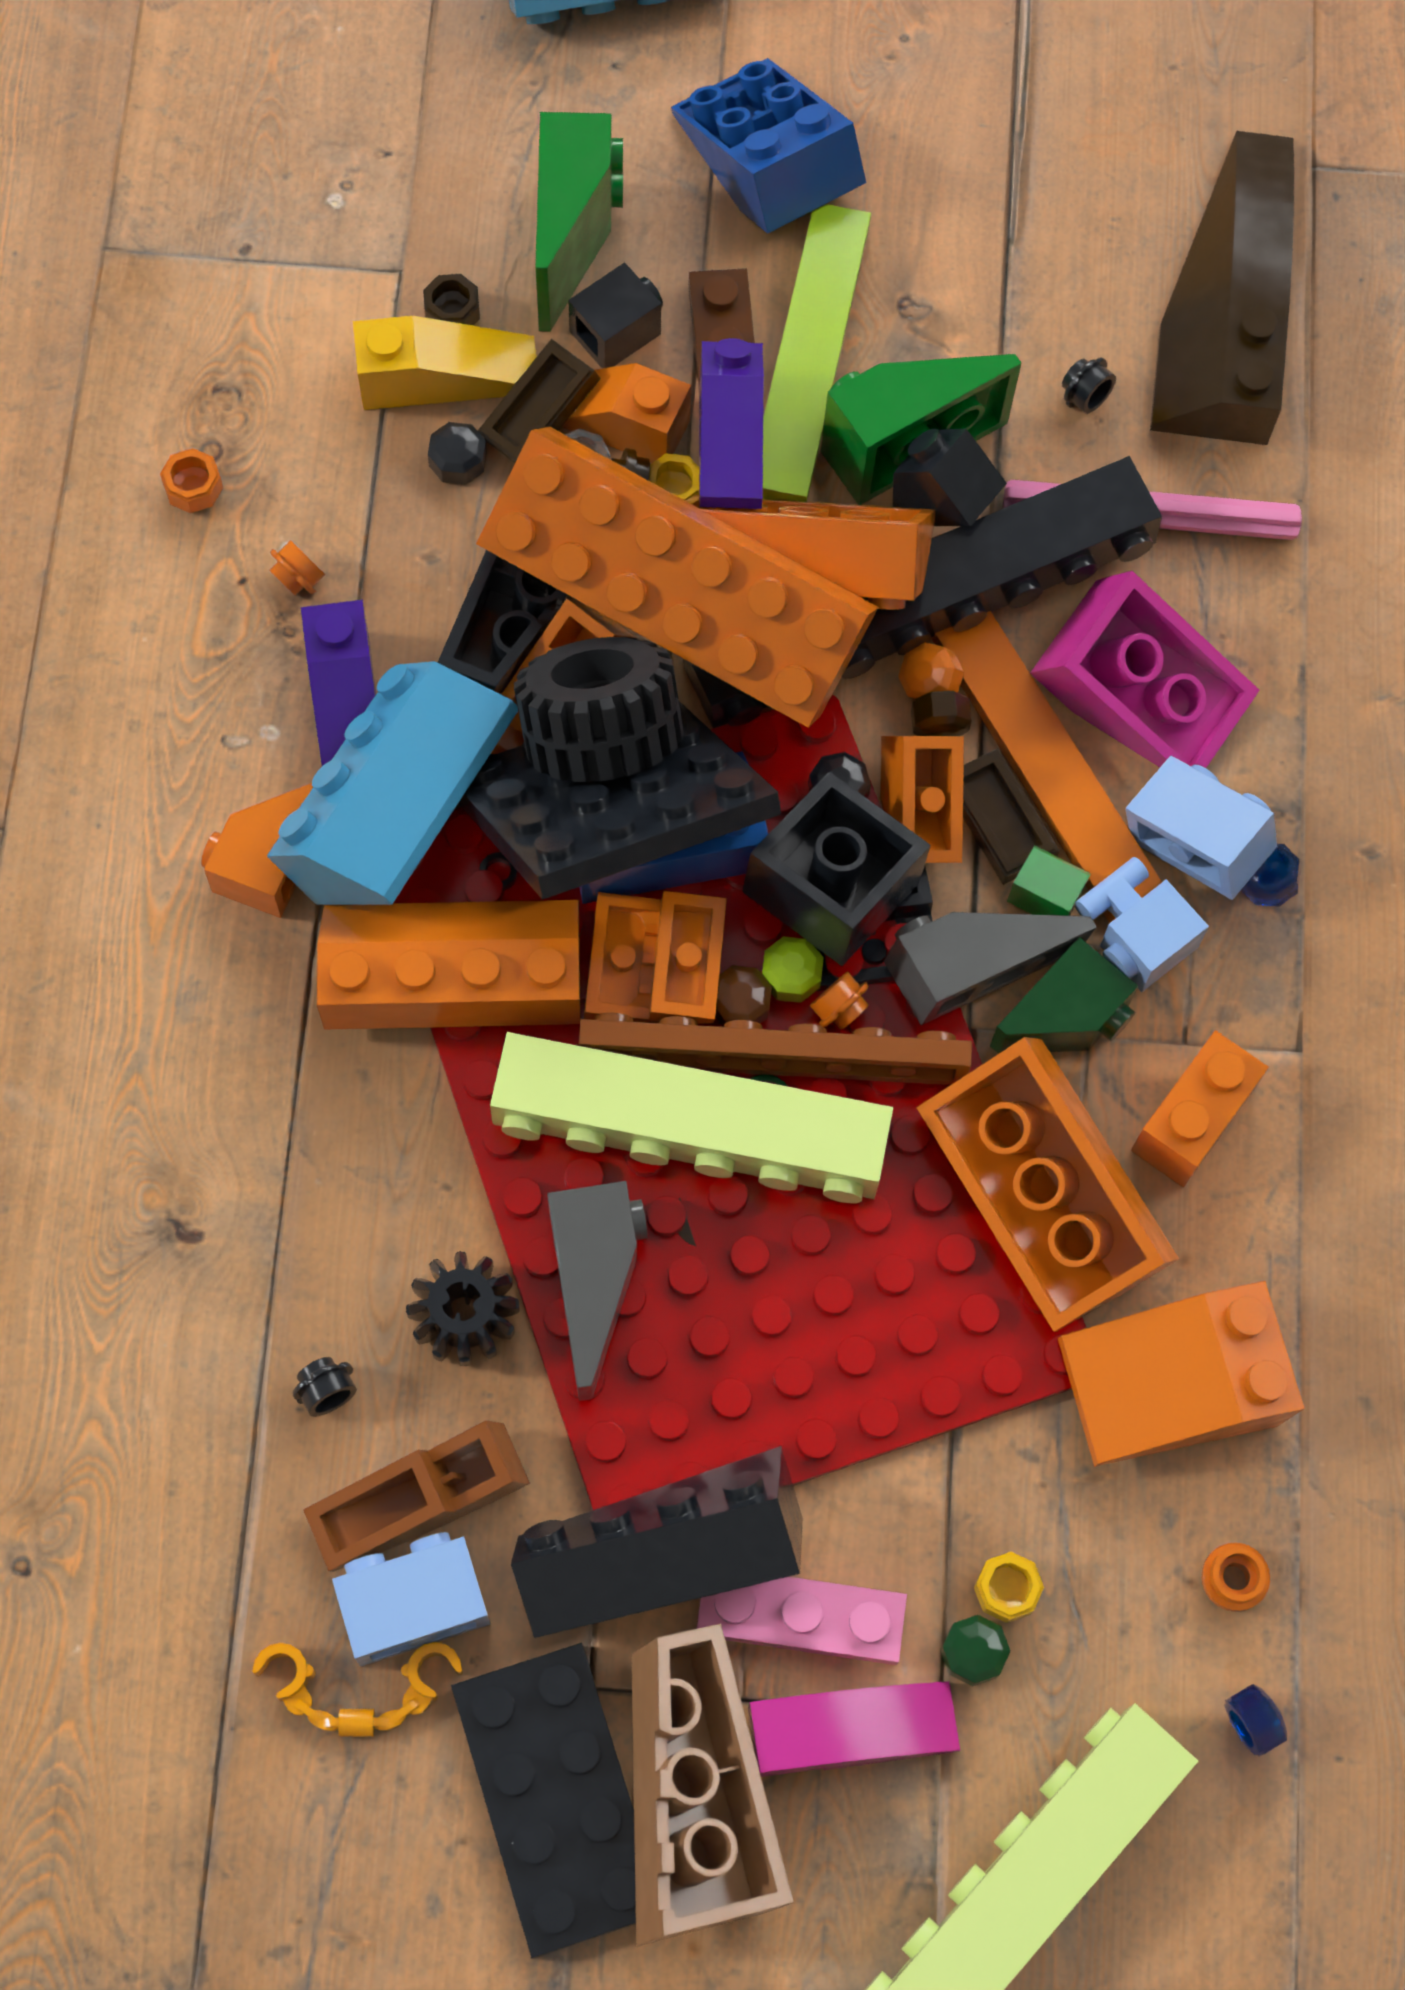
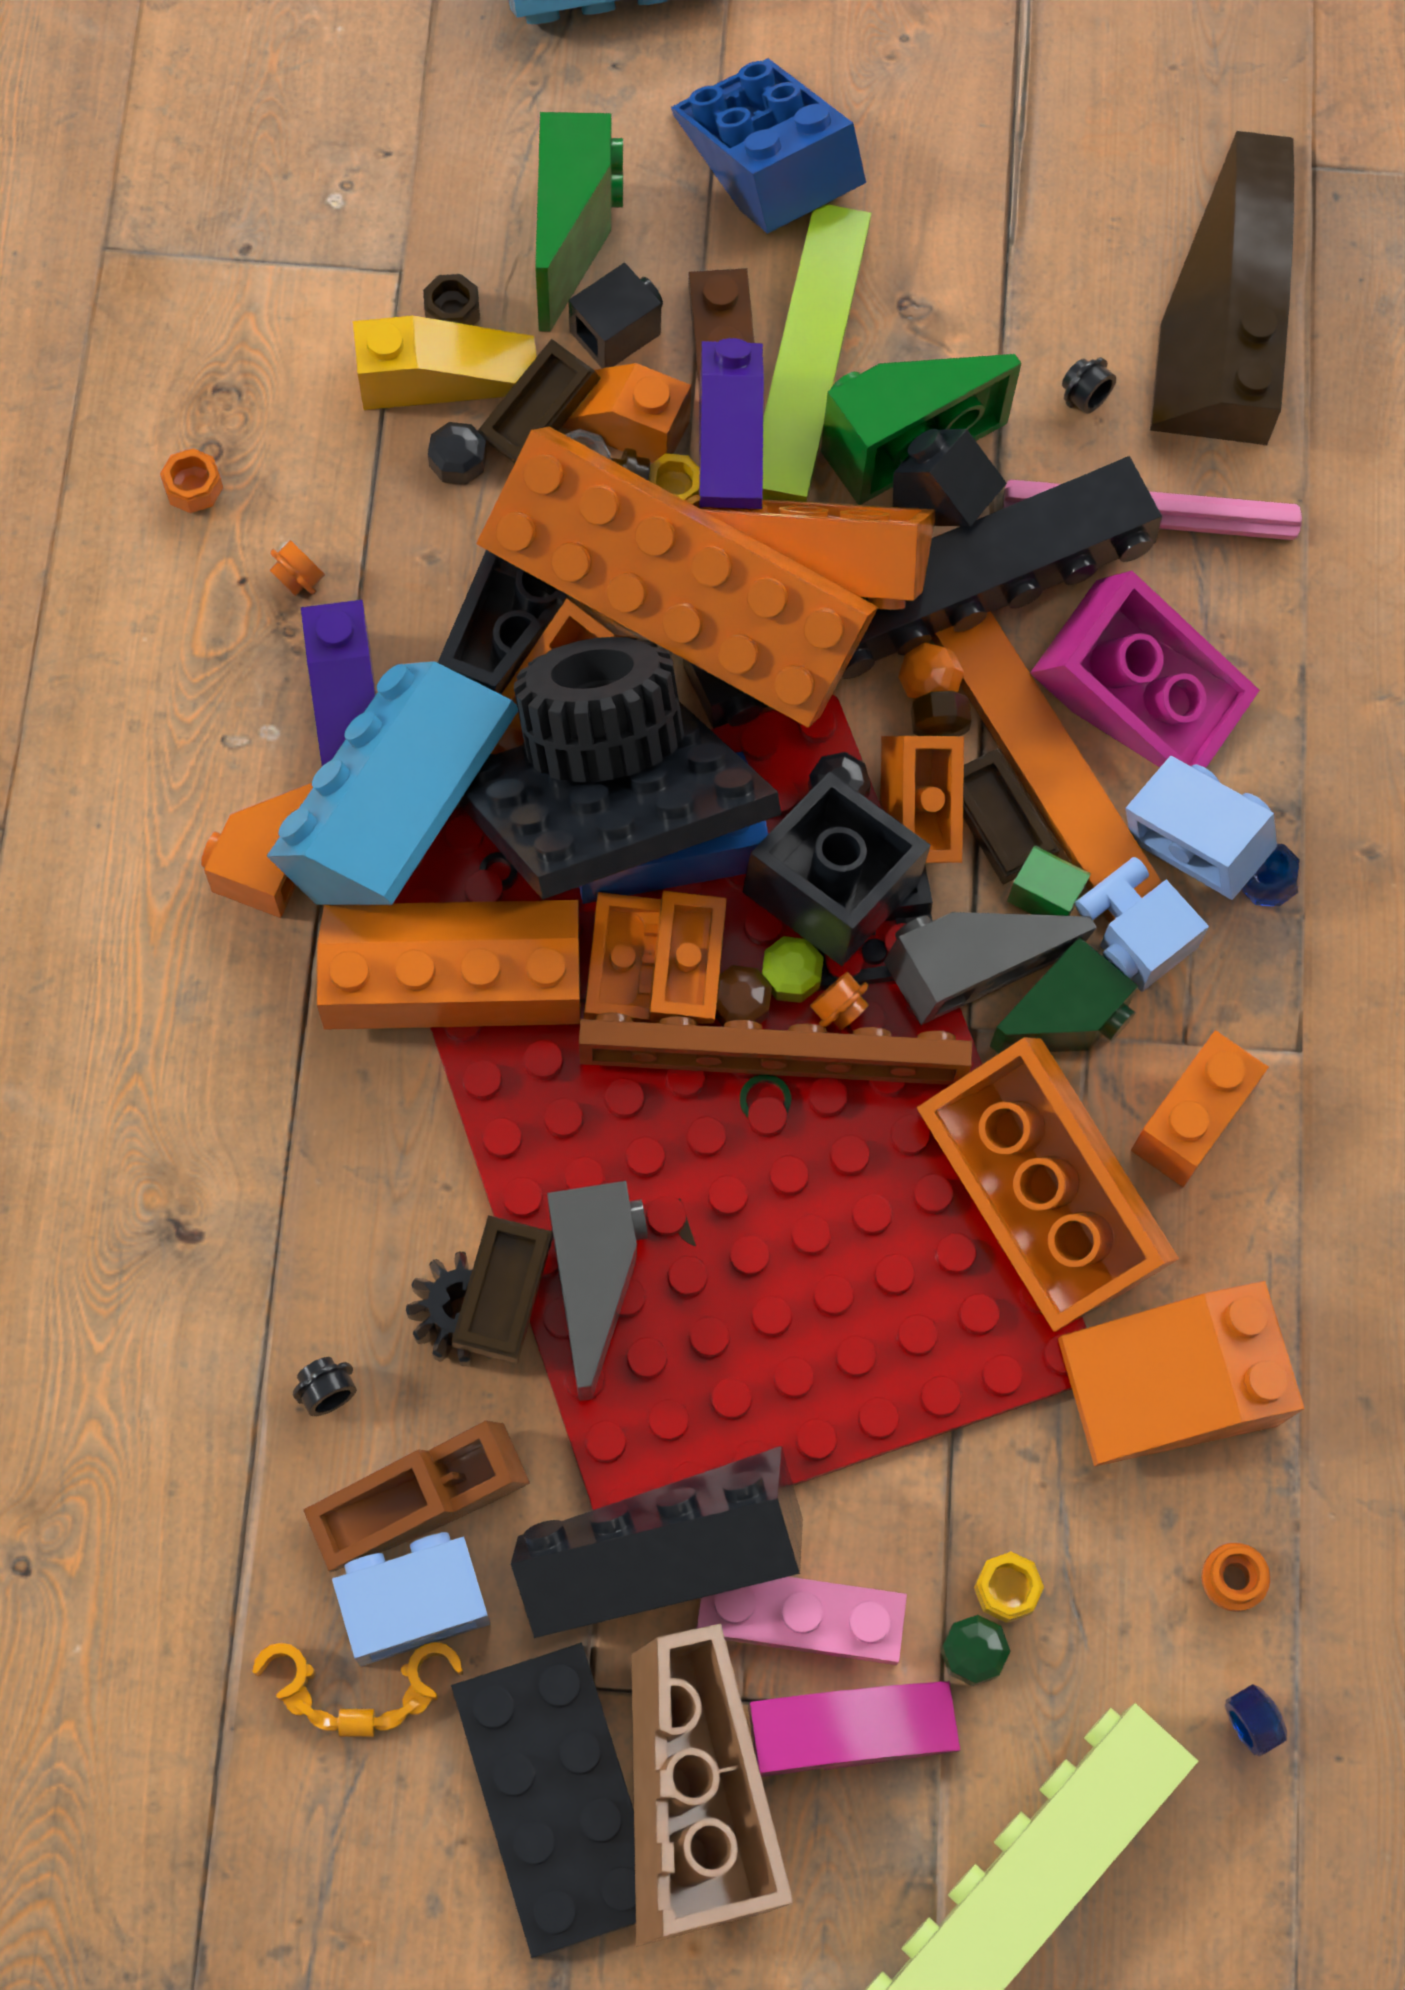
yellowish green brick [490,1032,893,1203] -> none
none -> dark brown tile [452,1215,553,1364]

